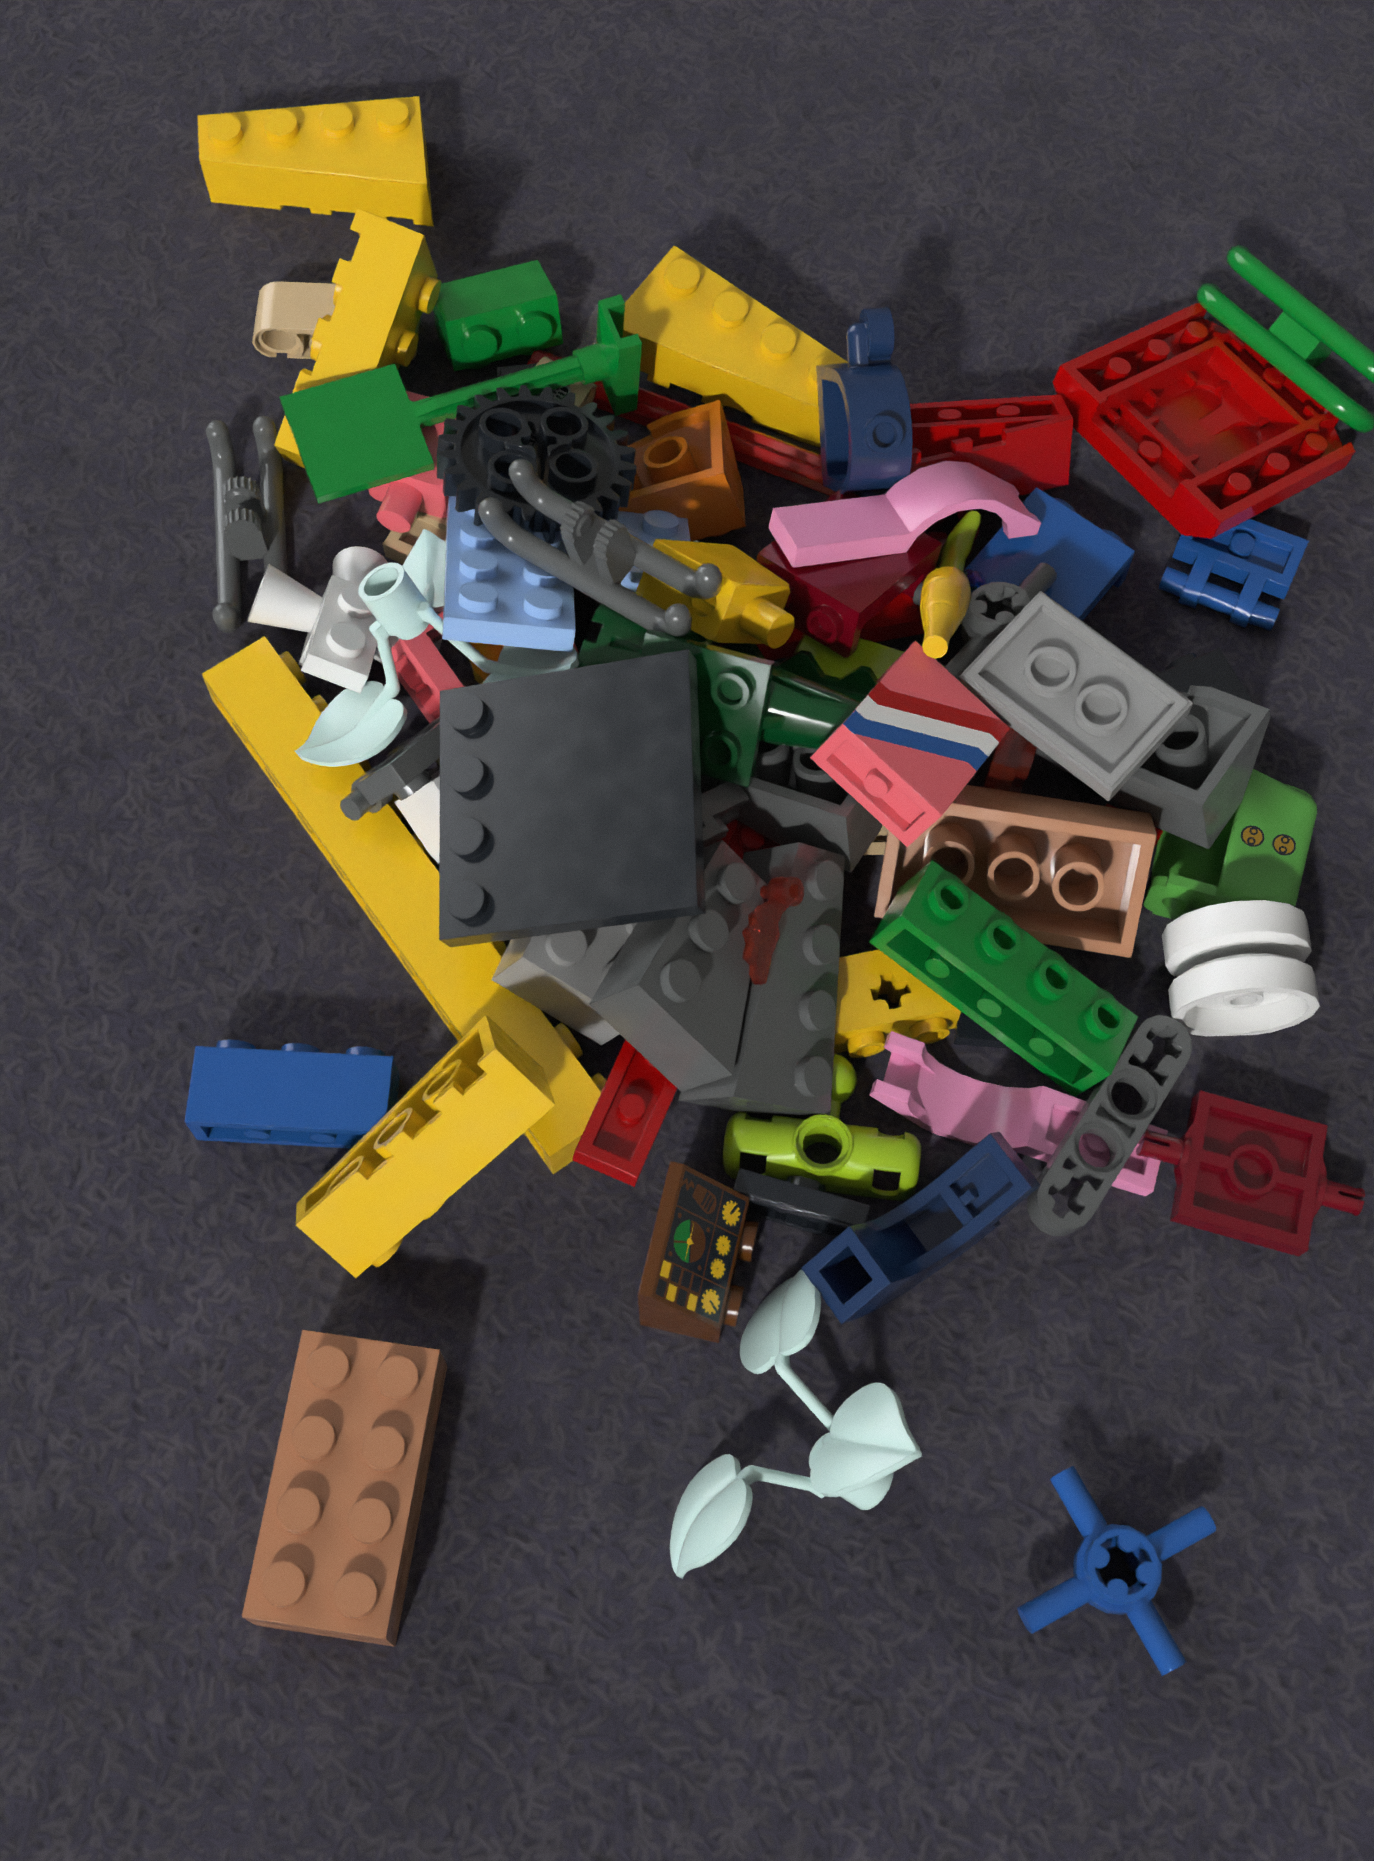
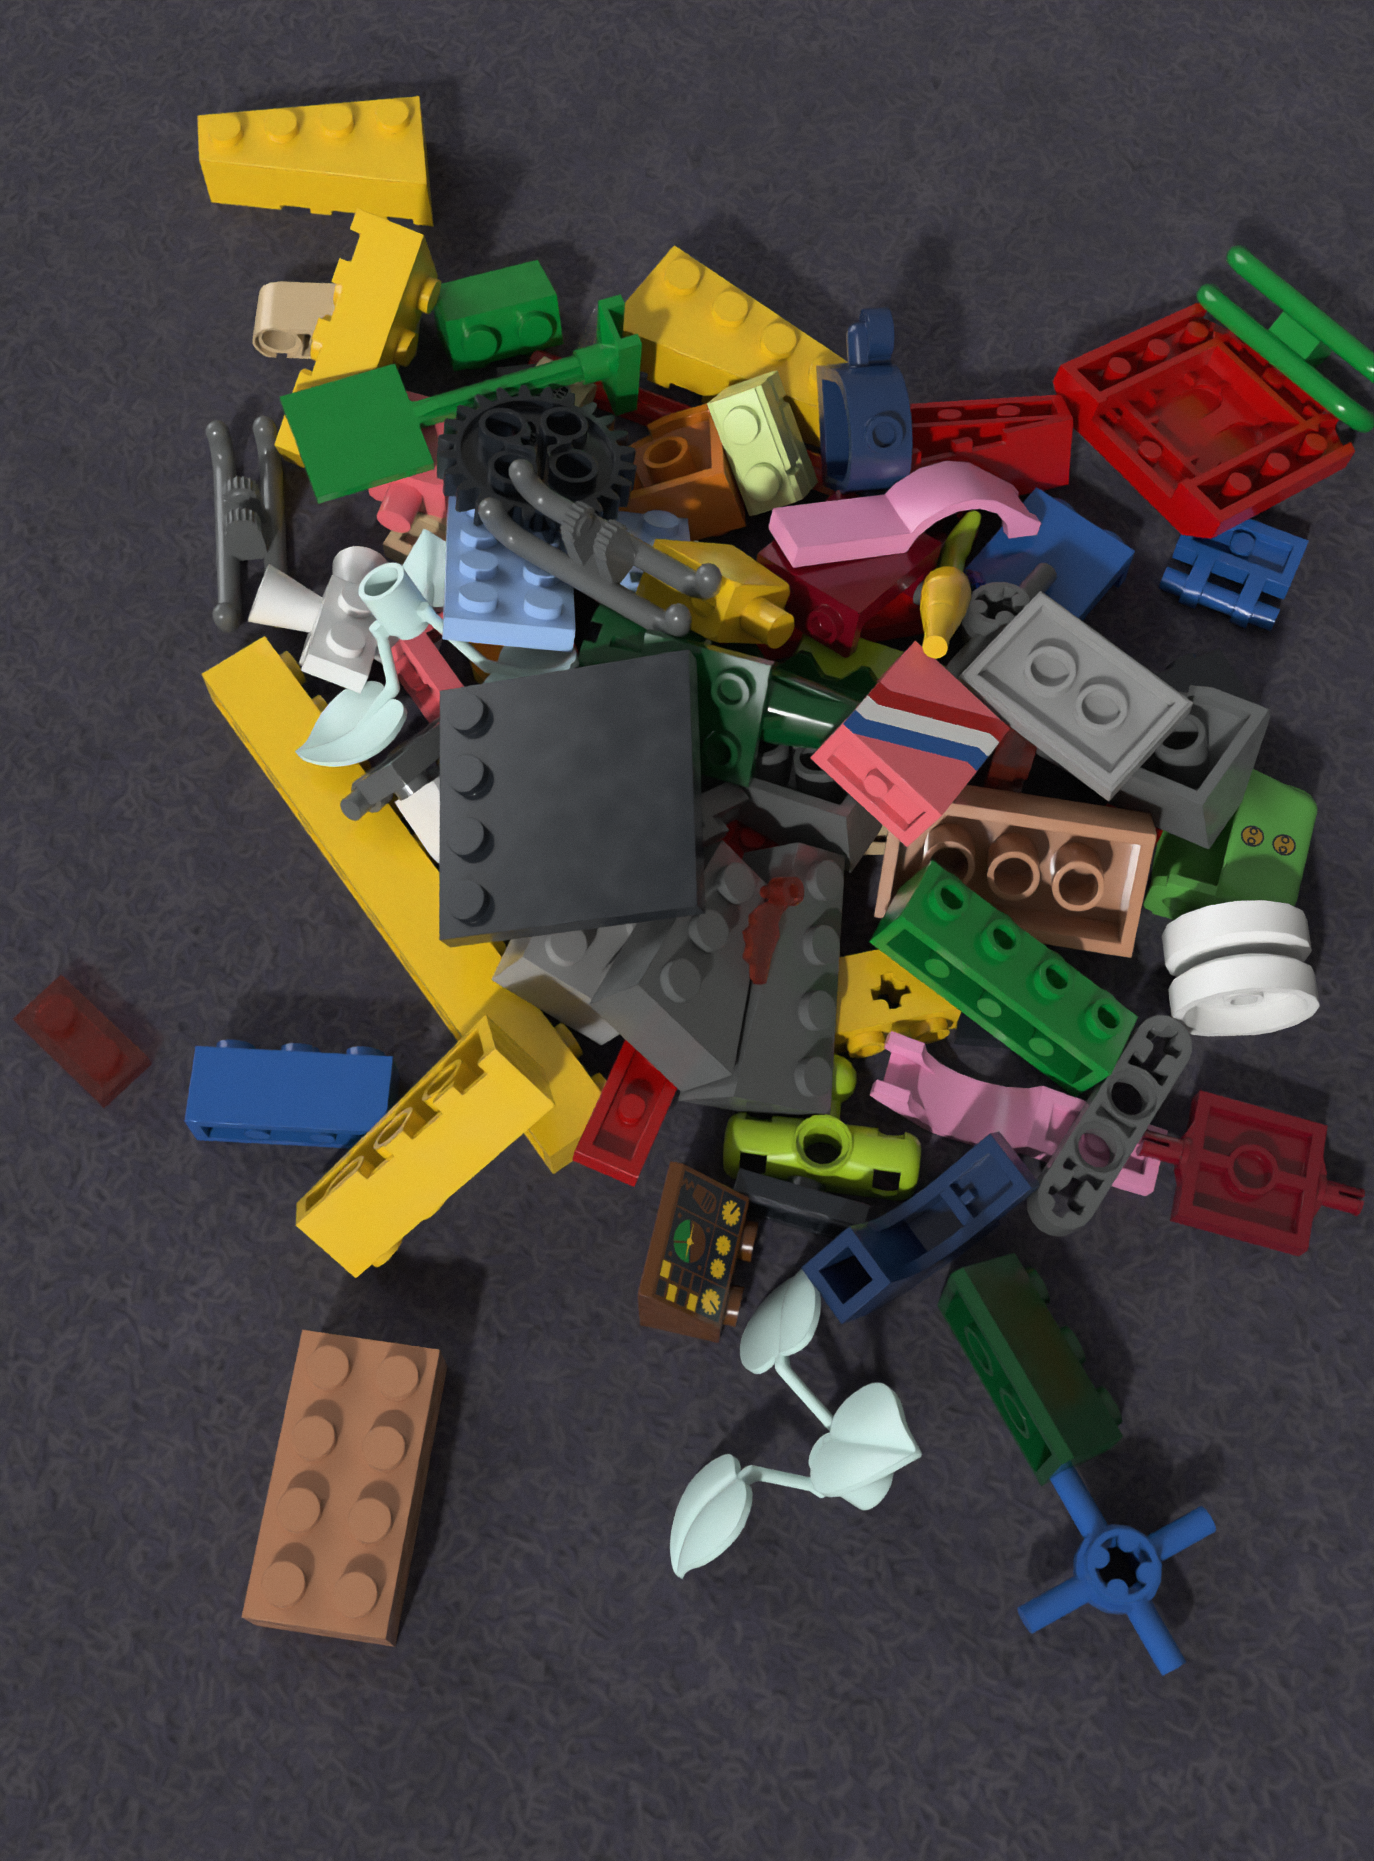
none -> clear red plate [13,975,152,1109]
none -> yellowish green brick [707,371,818,516]
none -> dark green slope [937,1253,1124,1487]

